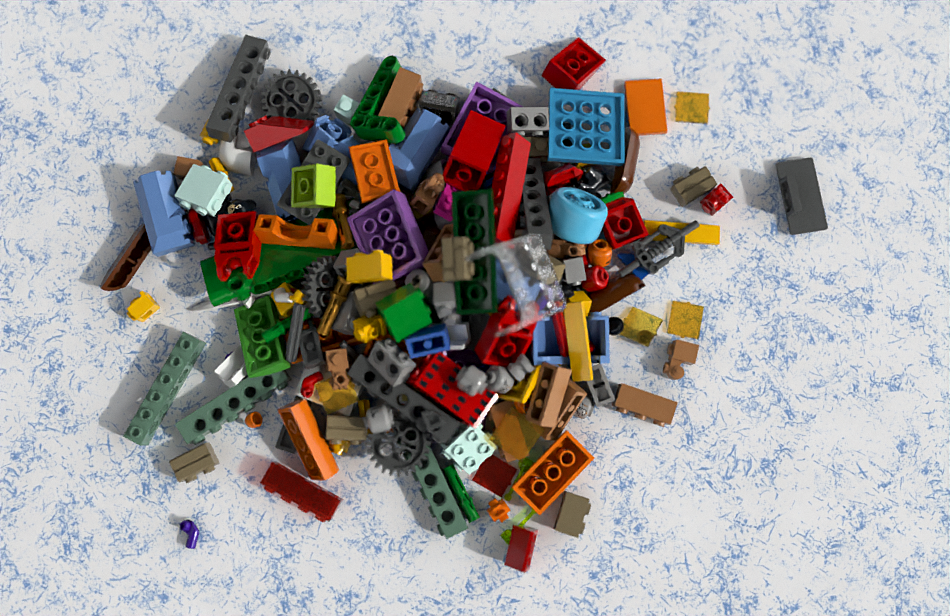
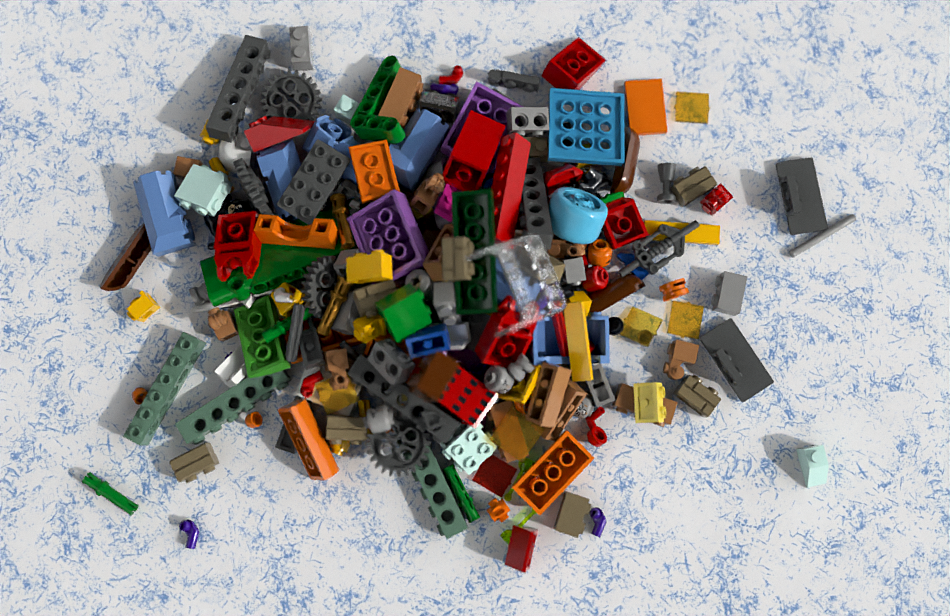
red plate [187,209,210,245] -> none
clear red brick [260,461,343,523] -> none
lime slope [291,164,336,208] -> none
light grey head [456,365,488,396] -> none
none -> green pin [82,472,139,516]
none -> orange hinge [132,387,148,405]
none -> light grey wheel [189,282,210,306]
none -> medium nougat brick [208,307,239,342]
none -> dark grey gear [233,158,273,215]
none -> light grey brick [289,26,314,71]
none -> reddish brown brick [407,350,460,403]
none -> dark purple arm [430,83,459,97]
none -> red arm [439,65,464,85]
none -> dark grey hinge [488,69,540,92]
none -> red plate [586,407,607,447]
none -> dark purple arm [589,507,607,537]
none -> light yellow bracket [633,382,666,423]
none -> dark grey piece [657,163,676,204]
none -> orange wheel [659,278,689,302]
none -> dark tan brick [673,375,721,418]
none -> dark grey bracket [699,318,774,402]
none -> light grey brick [711,271,748,316]
none -> light grey bar [789,214,856,258]
none -> light aqua slope [796,445,829,488]

